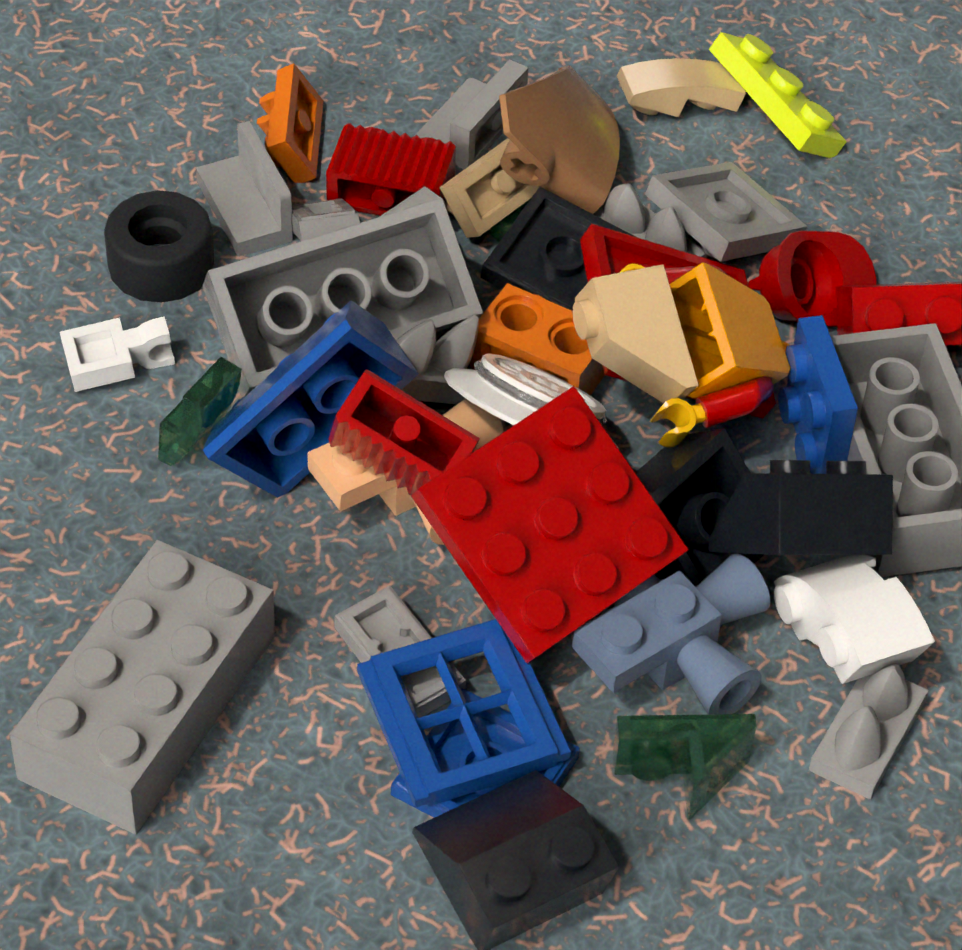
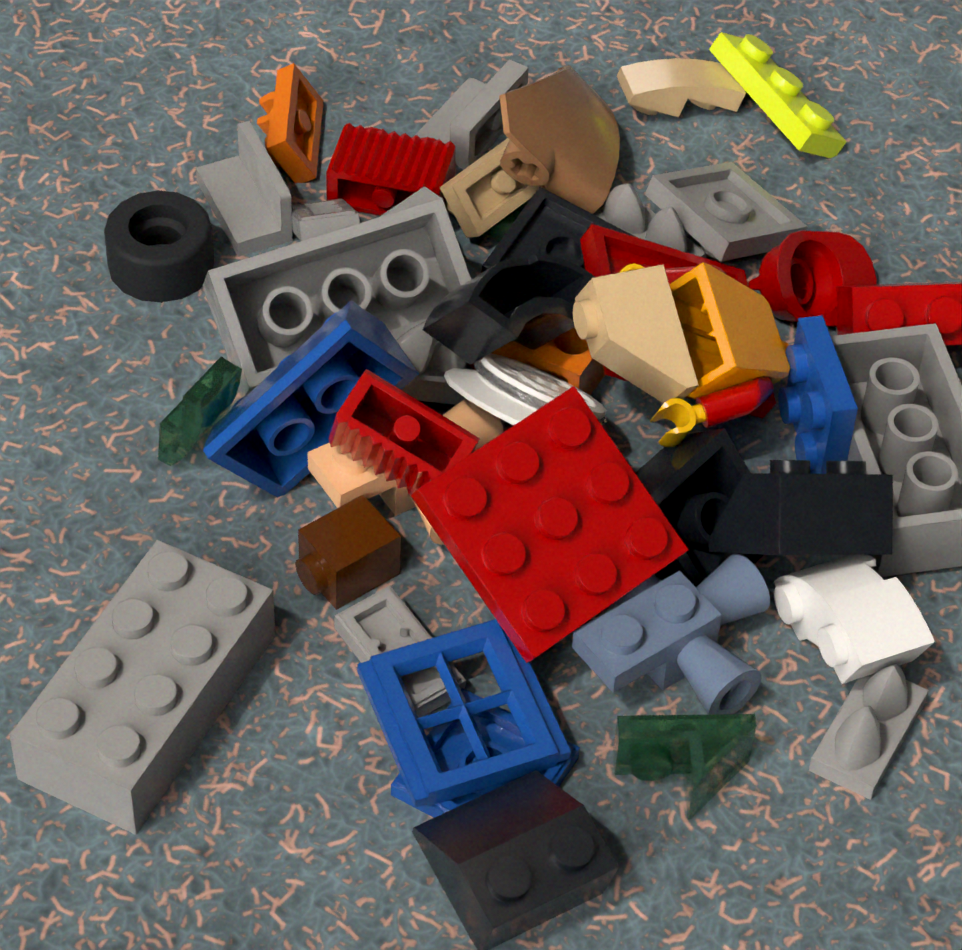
white plate [60,317,175,392] -> none
none -> reddish brown brick [295,495,401,610]
none -> black brick [422,253,595,364]

